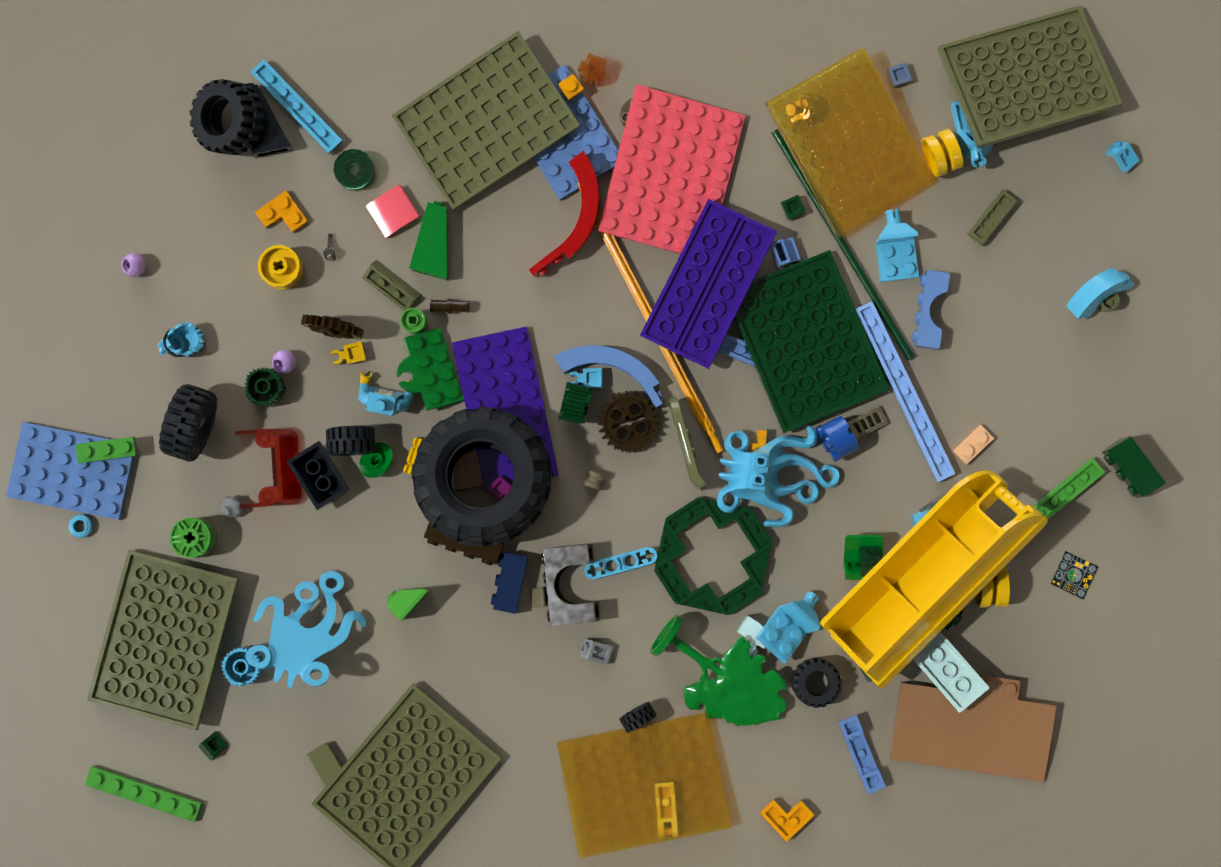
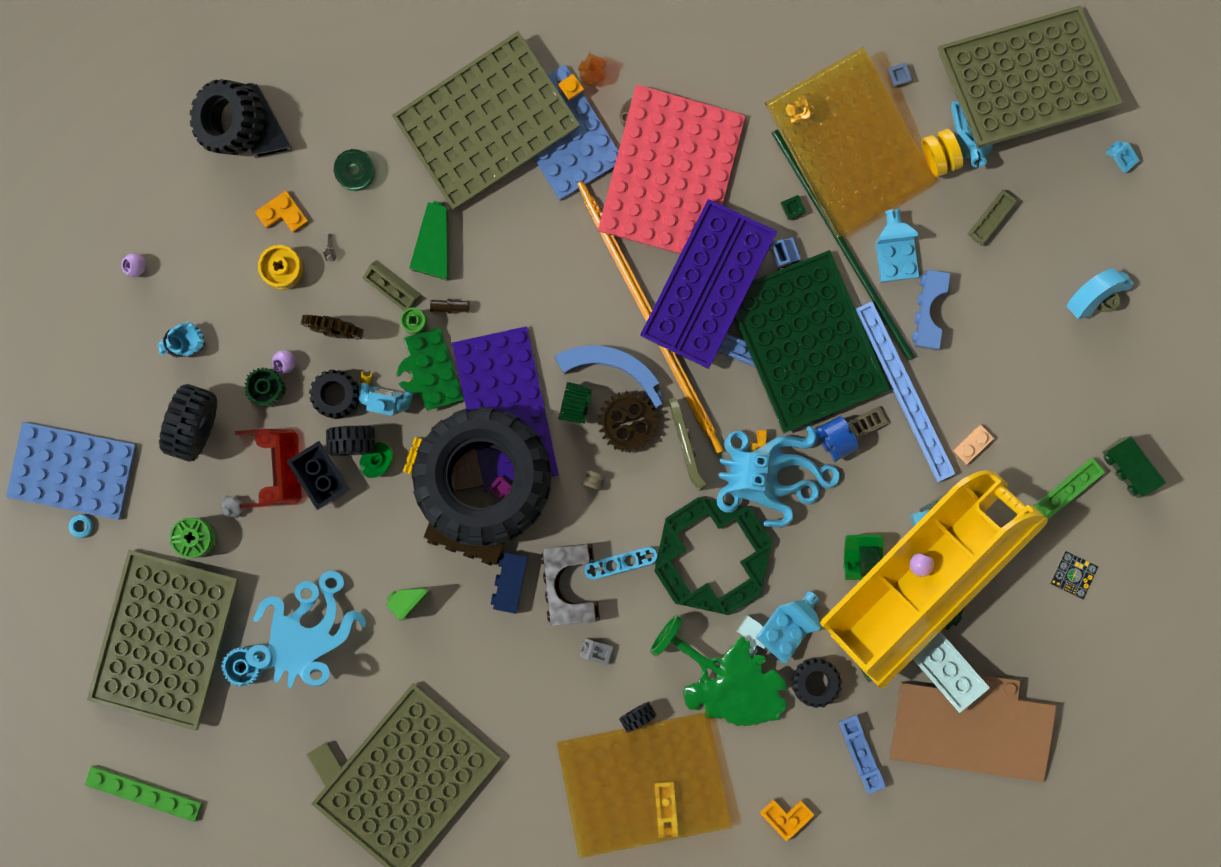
bright green plate [76,437,137,464] -> none
dark green slope [198,731,228,761] -> none
medium azure plate [250,60,343,155] -> none
yellow plate [331,341,367,365] -> none
coral slope [366,185,420,238] -> none
red arch [529,151,601,277] -> none
dark tan slope [530,587,546,608] -> none
medium azure plate [570,368,603,389] -> none
yellow wheel [975,566,1010,608] -> none
none -> black tyre [309,369,359,419]
none -> lavender piece [910,553,934,577]

